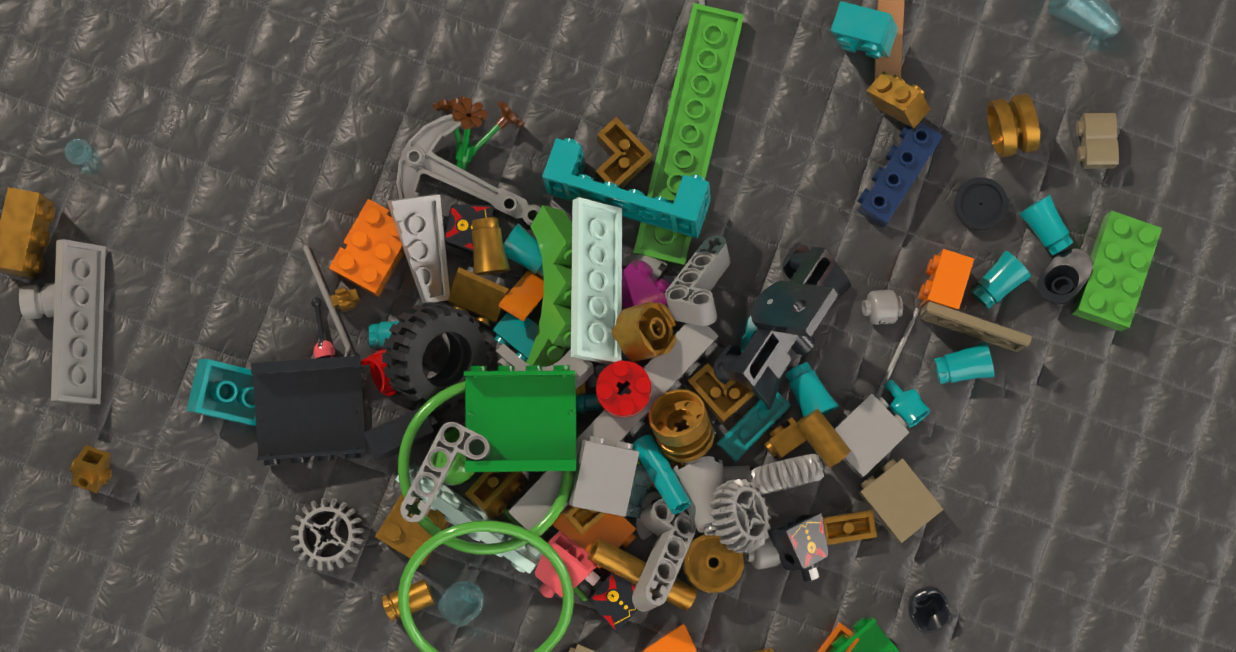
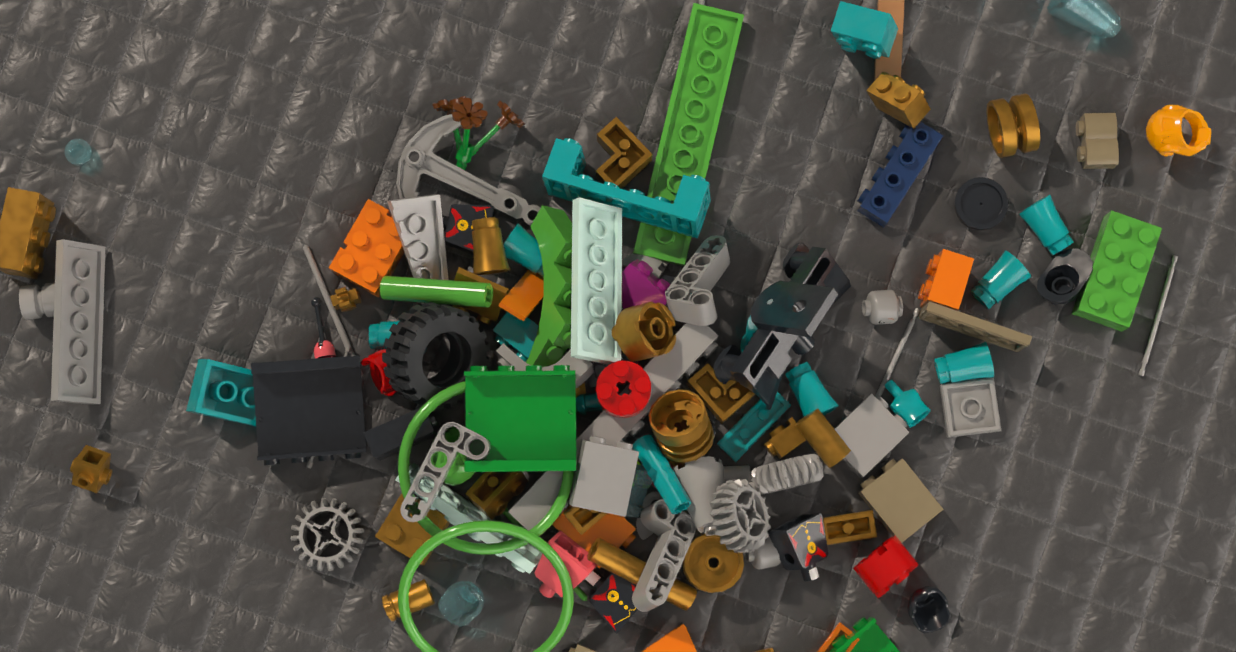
none -> bright green piece [380,276,493,308]
none -> red brick [853,535,919,598]
none -> light grey plate [940,378,1001,438]
none -> light grey piece [1138,255,1178,376]
none -> light orange helmet [1146,105,1211,156]

